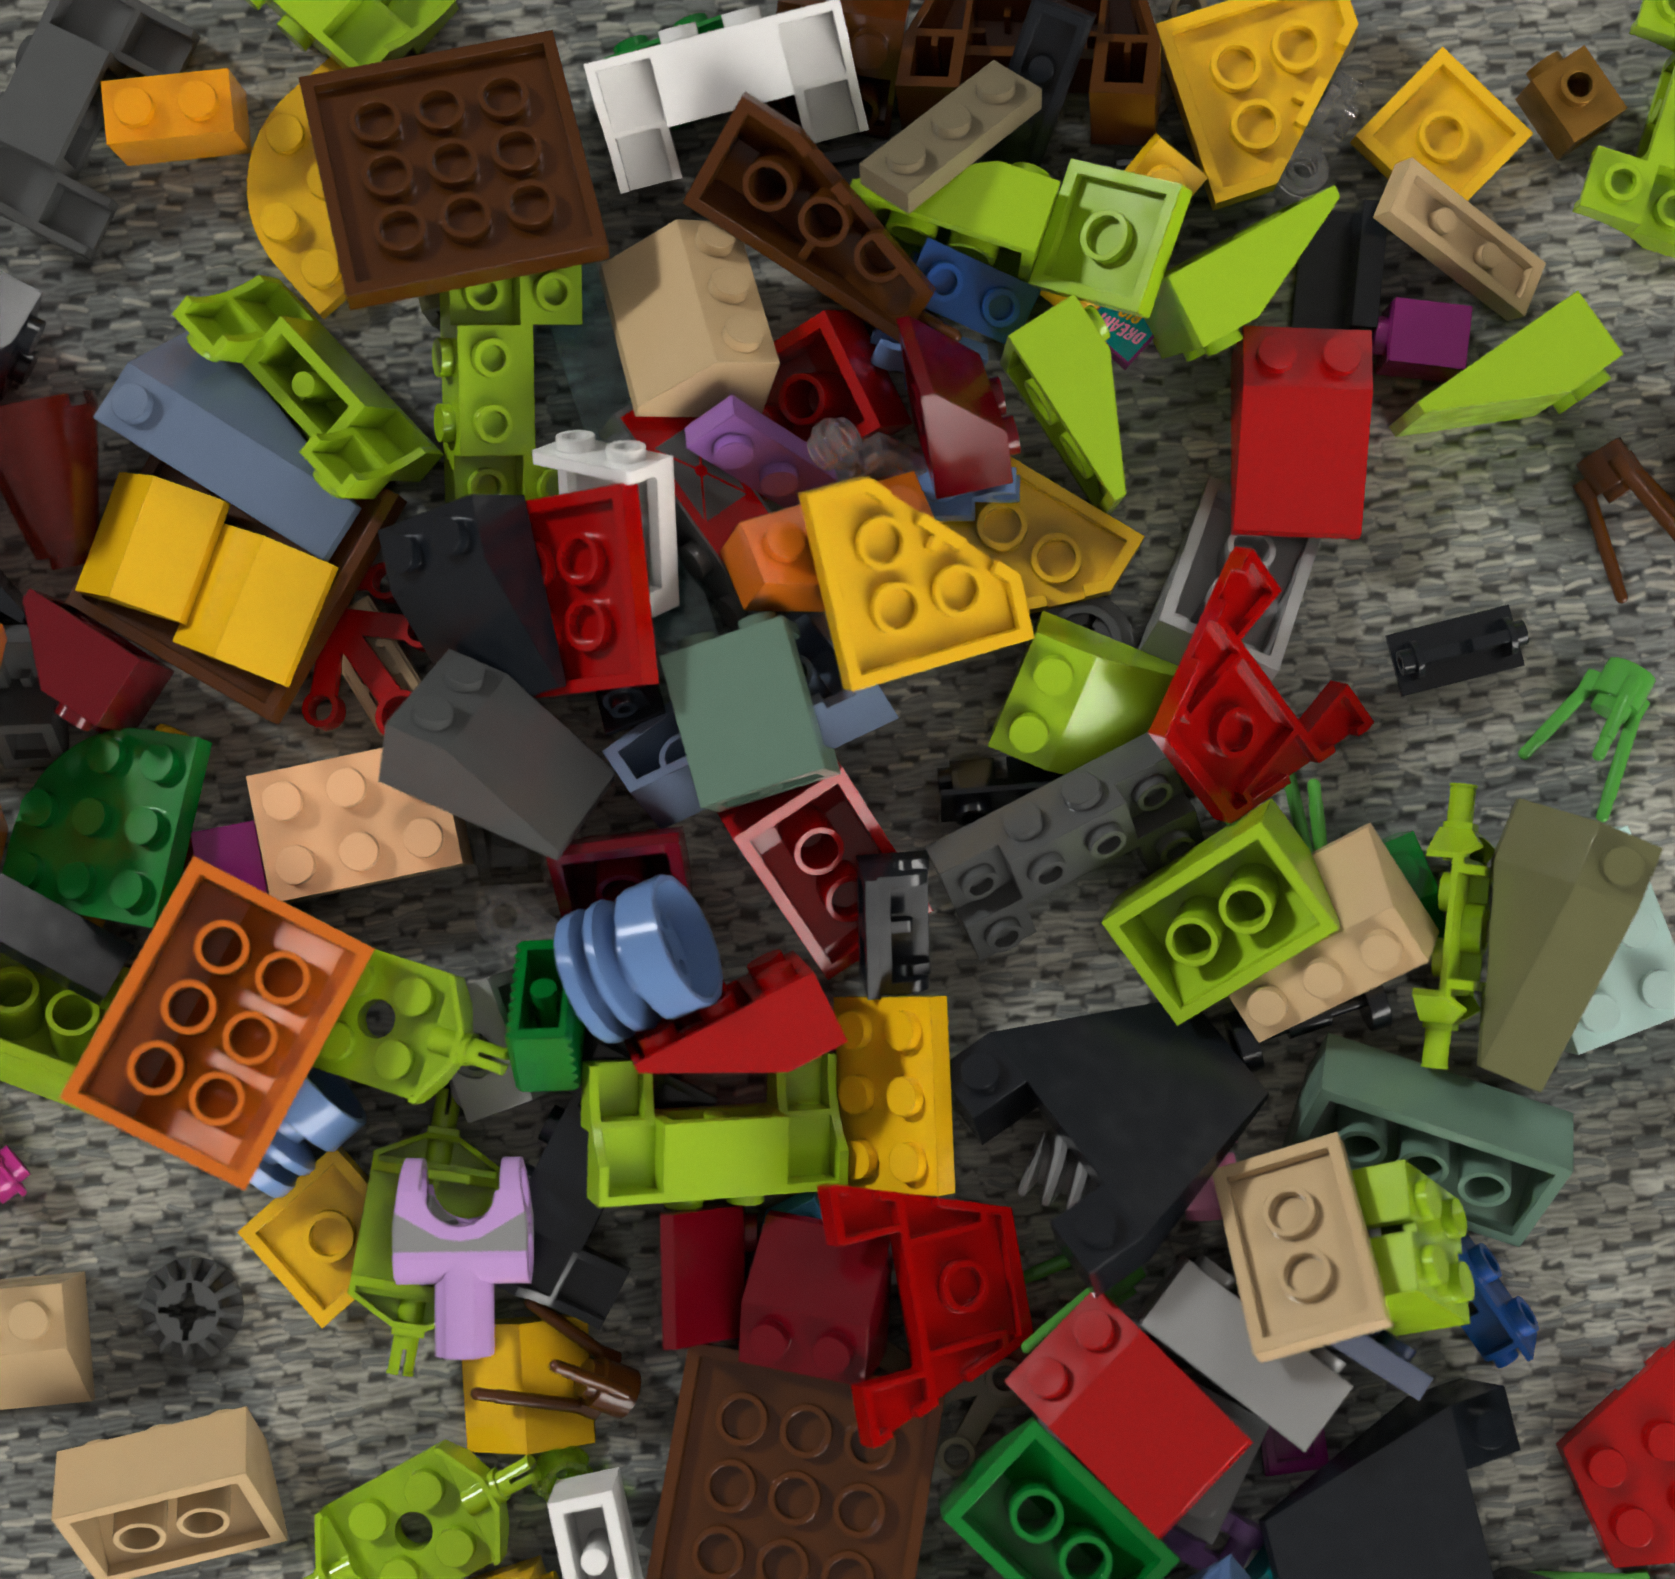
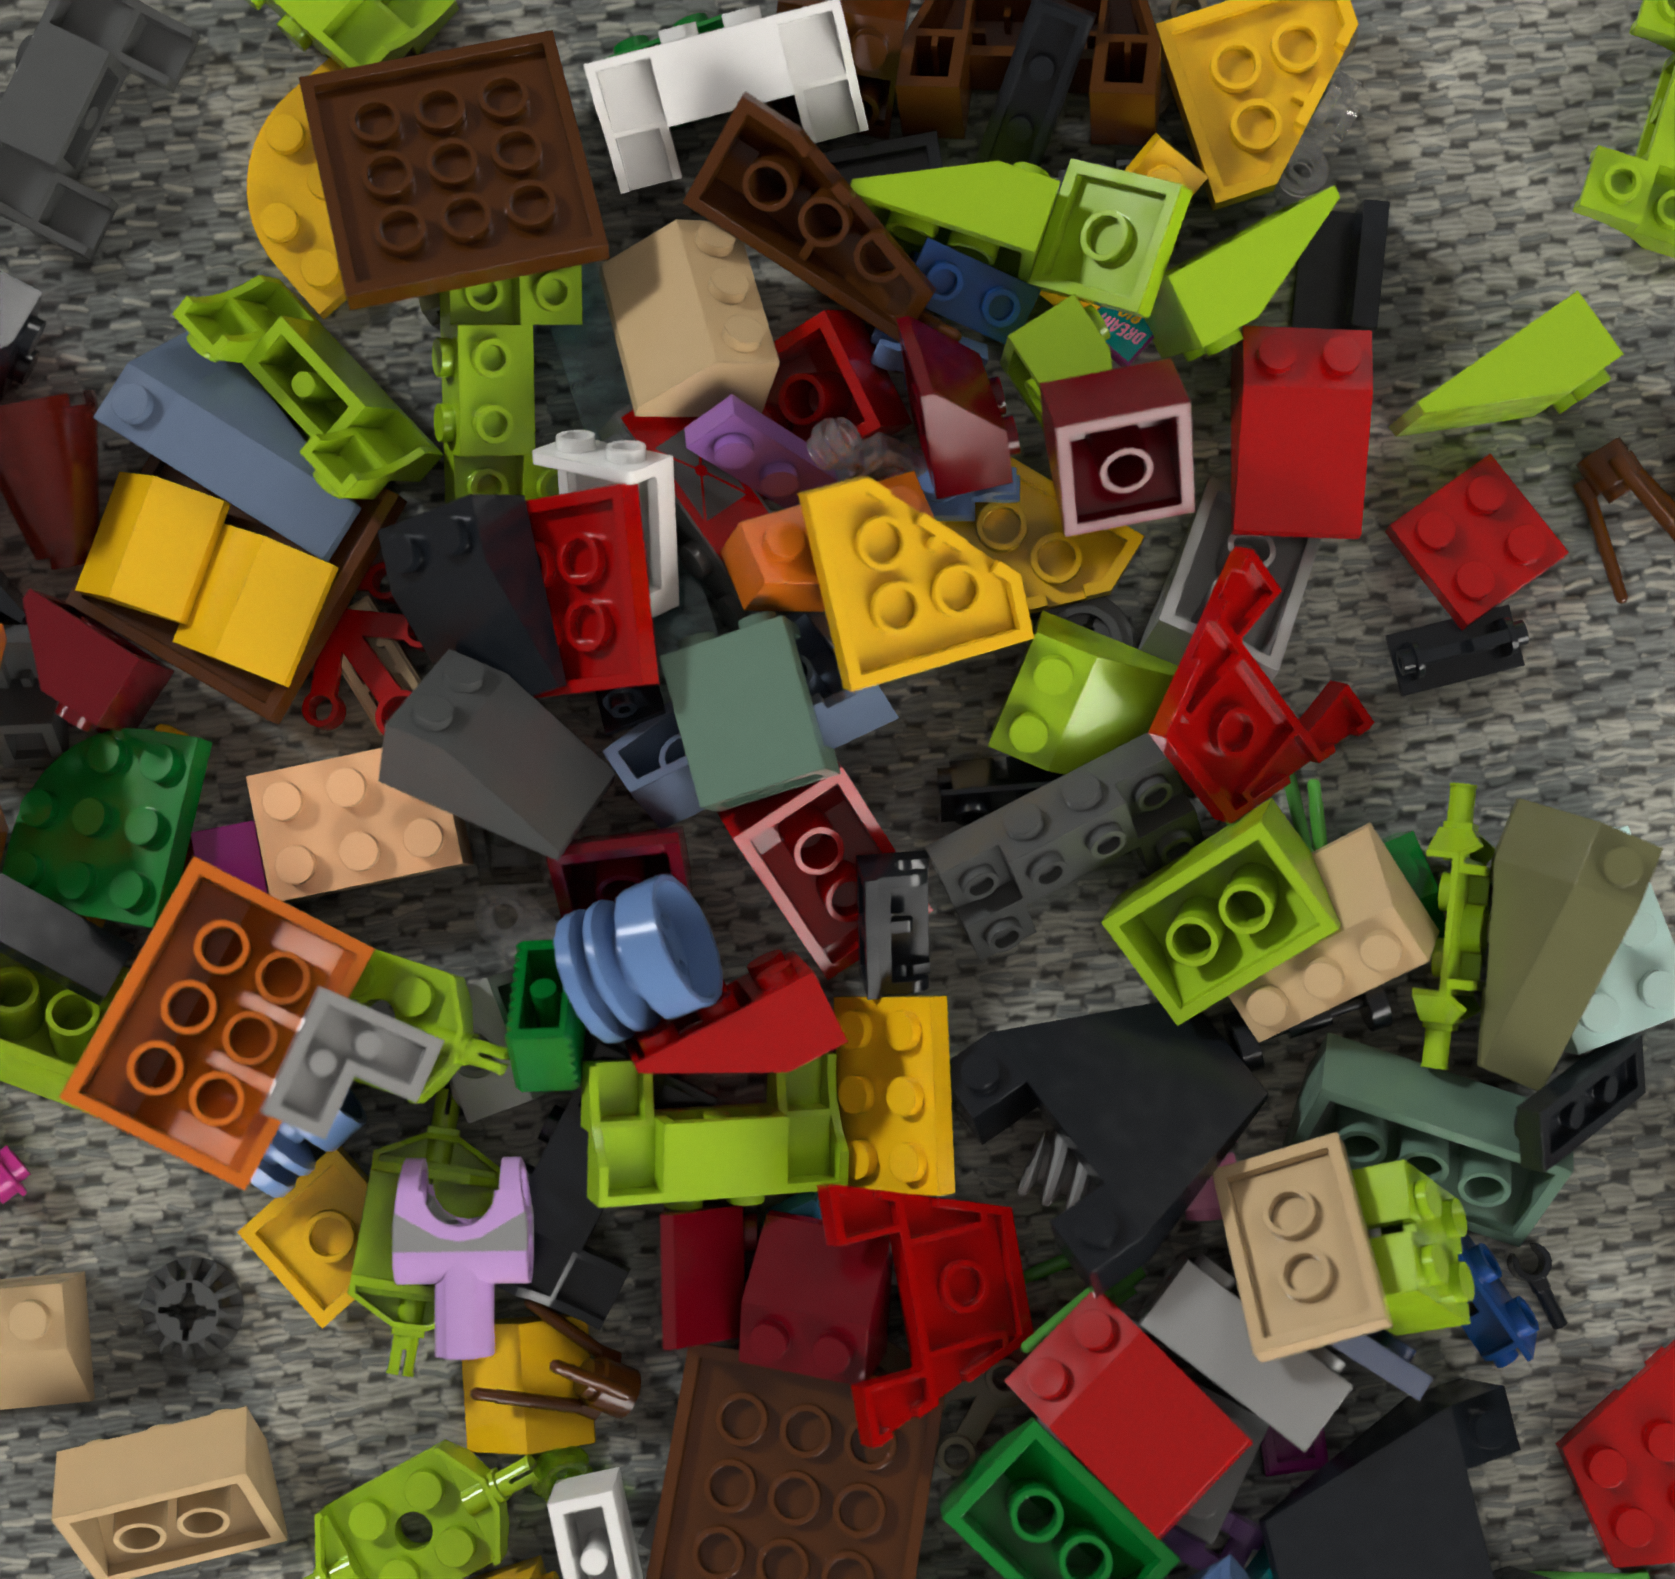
light orange brick [100,68,252,166] -> none
dark tan plate [859,60,1042,214] -> none
yellow plate [1350,46,1534,201] -> none
magenta brick [1372,297,1473,383] -> none
tan plate [1373,158,1546,321] -> none
pearl gold brick [1515,45,1628,161] -> none
bright green plant [1518,657,1656,823] -> none
none -> light grey plate [260,986,444,1140]
none -> dark red slope [1039,358,1195,537]
none -> red plate [1385,453,1569,631]
none -> black hand [1507,1243,1568,1329]
none -> black plate [1514,1034,1646,1173]

